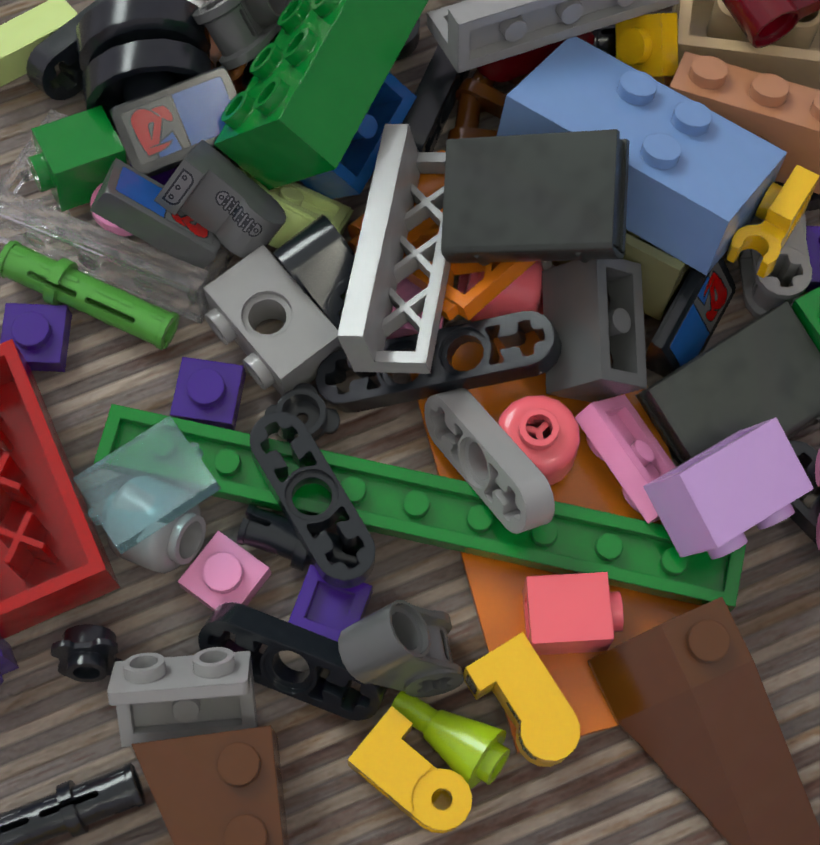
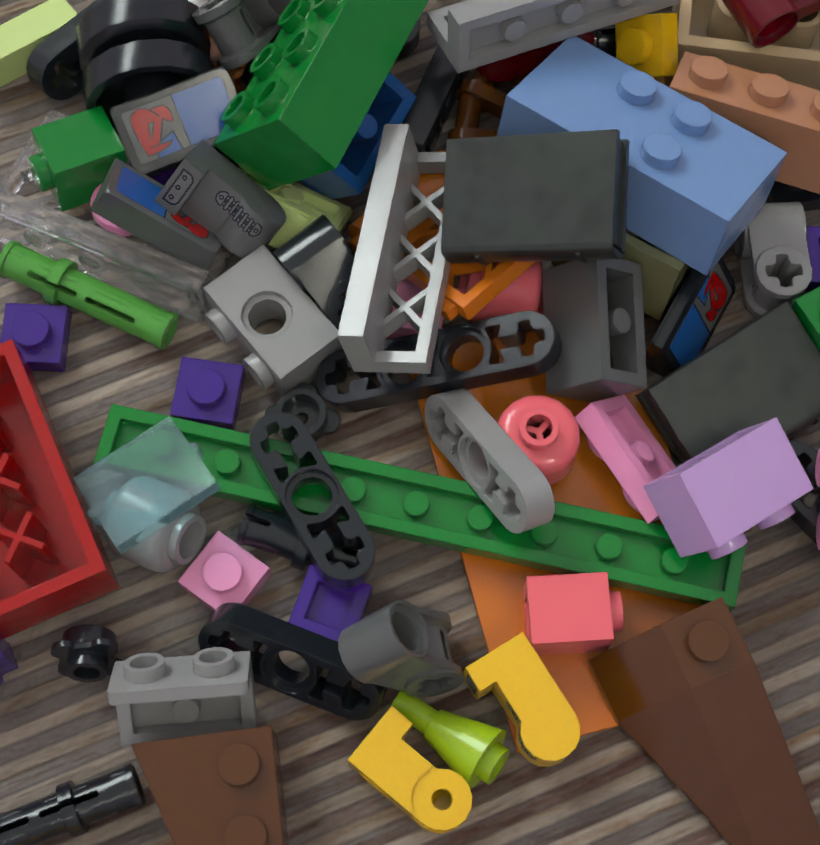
yellow plate [727,165,820,278] -> none

